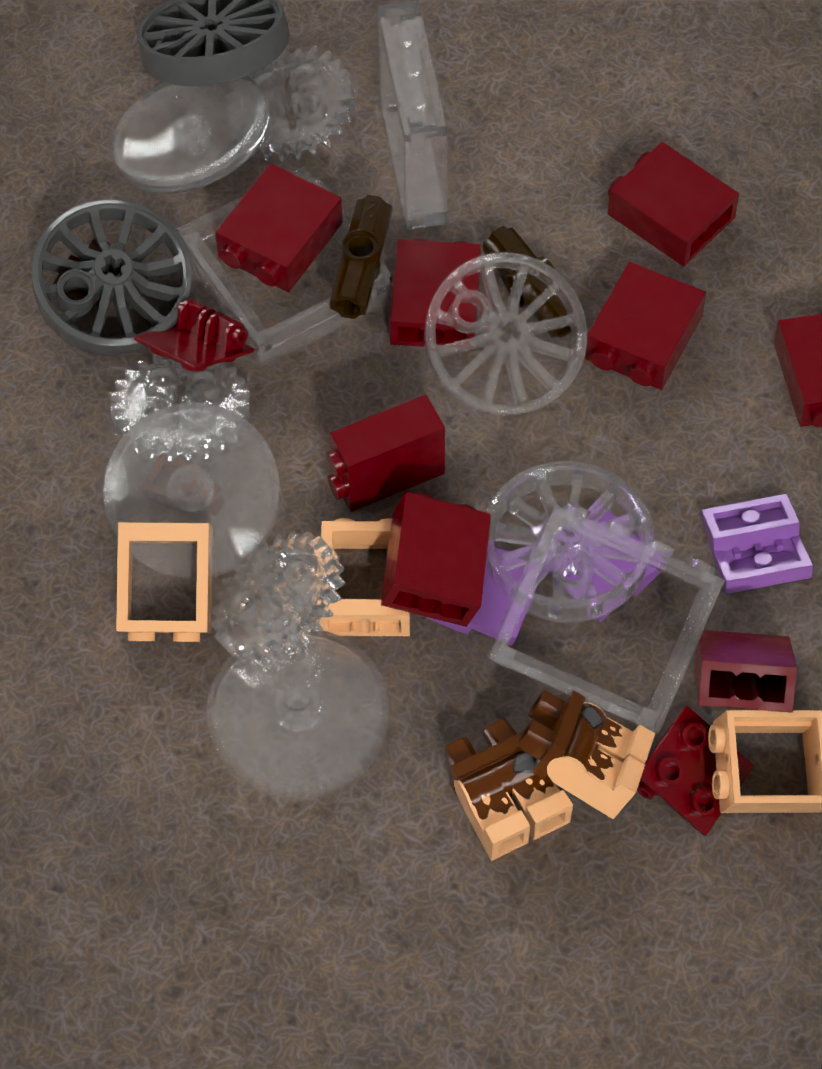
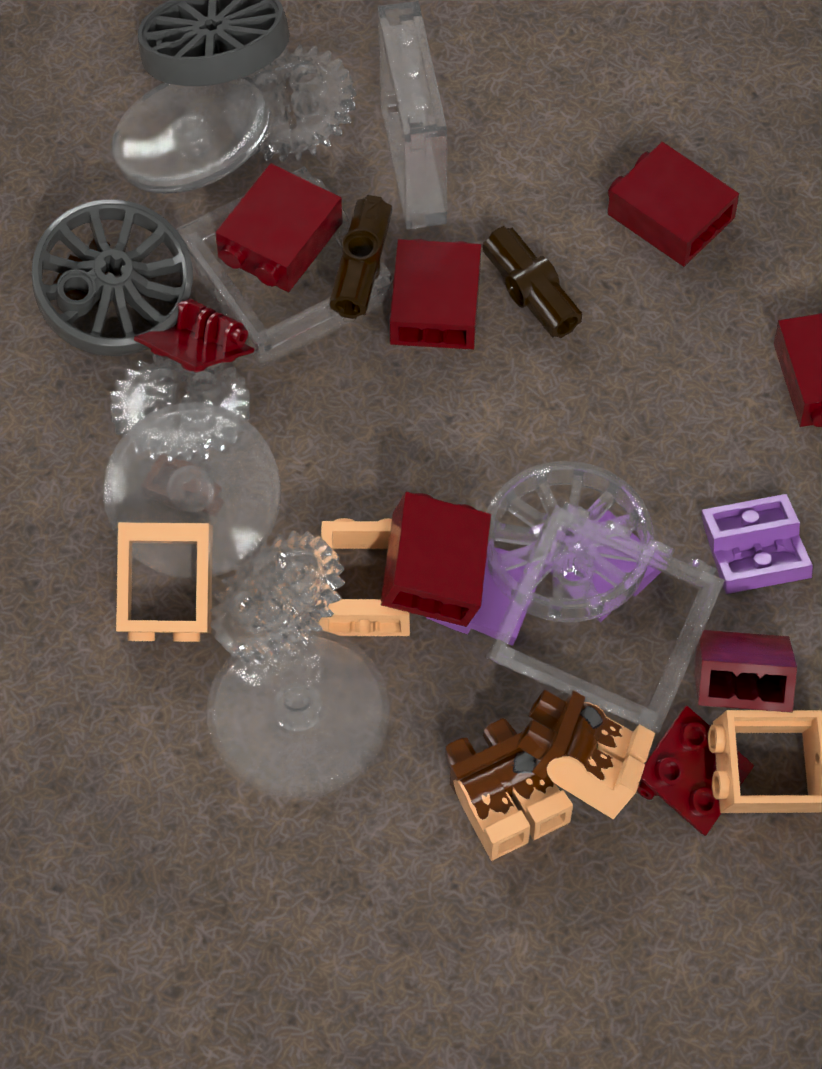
dark red brick [326,394,445,512] -> none
clear piece [424,252,588,416] -> none
dark red brick [585,261,706,390] -> none

